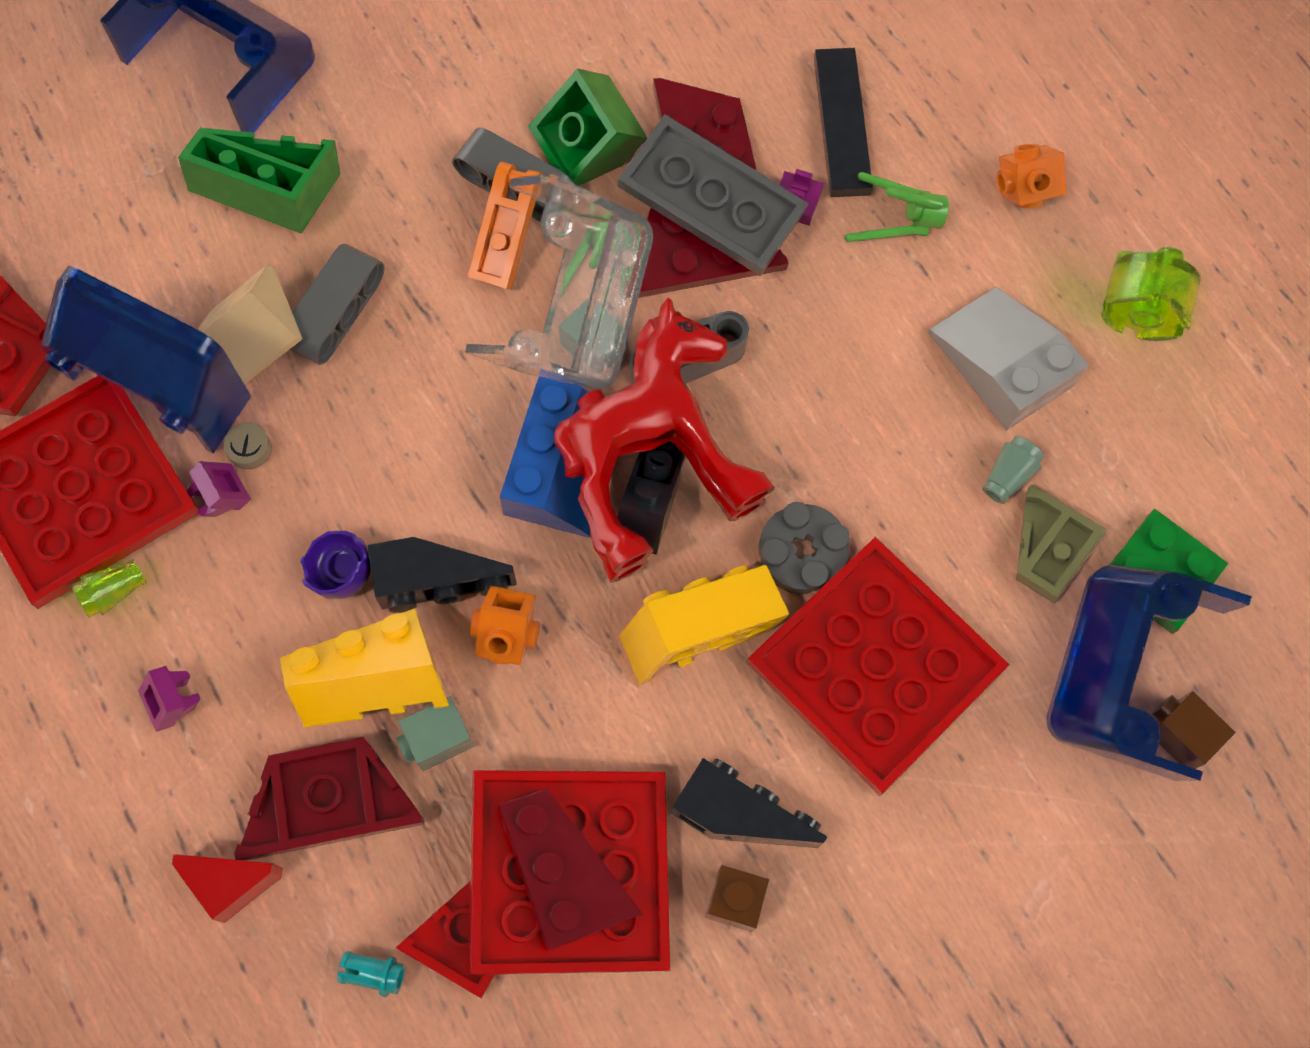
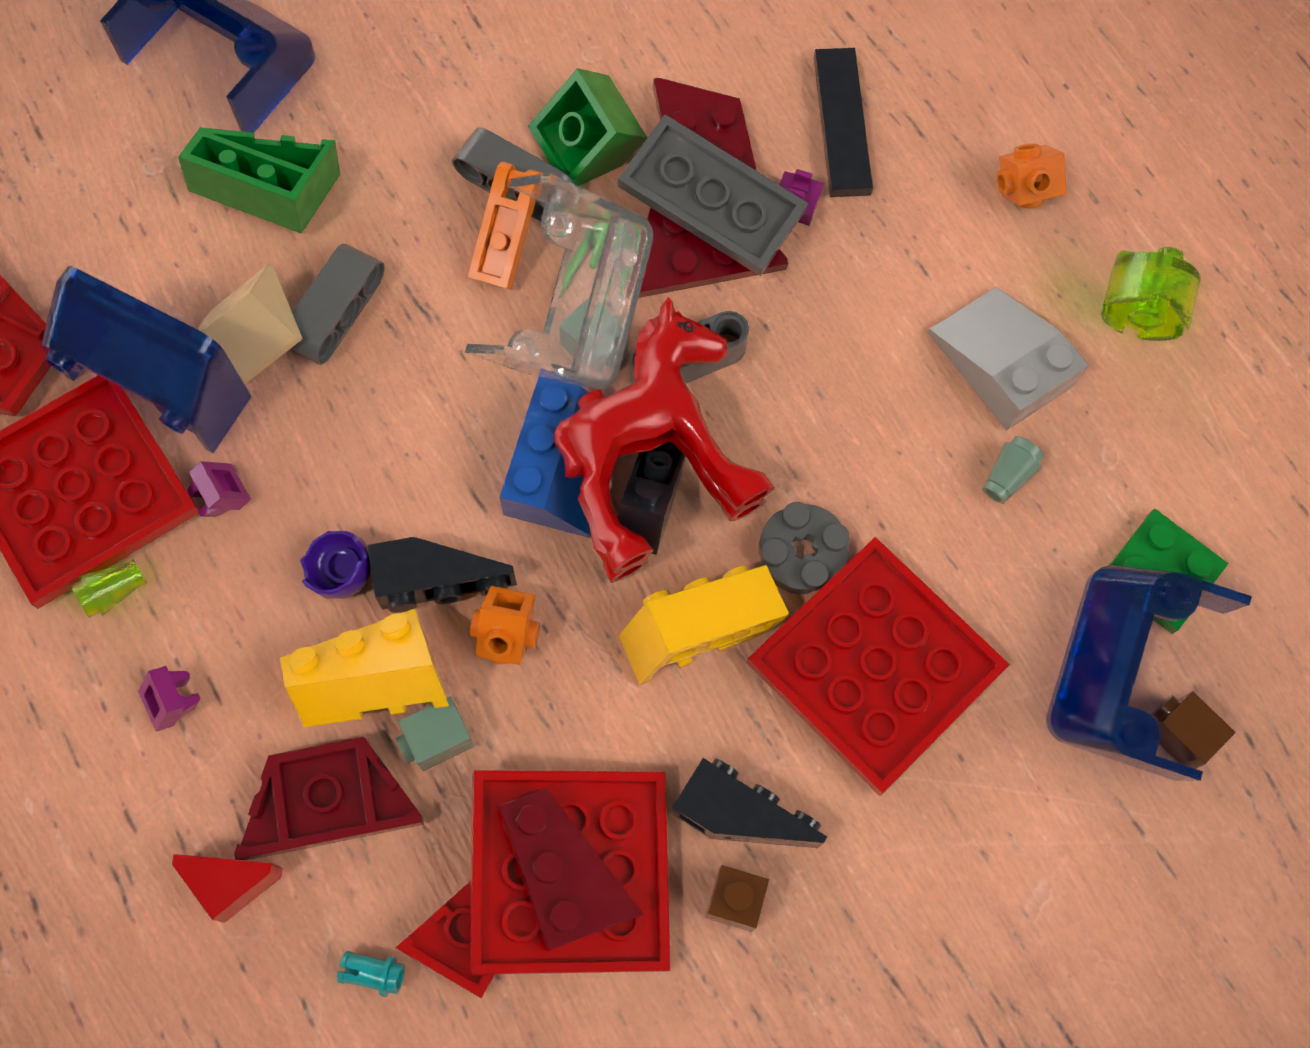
dark tan tile [223,423,272,469] -> none
bright green plant [844,172,949,242] -> none
olive wing [1016,484,1106,604] -> none

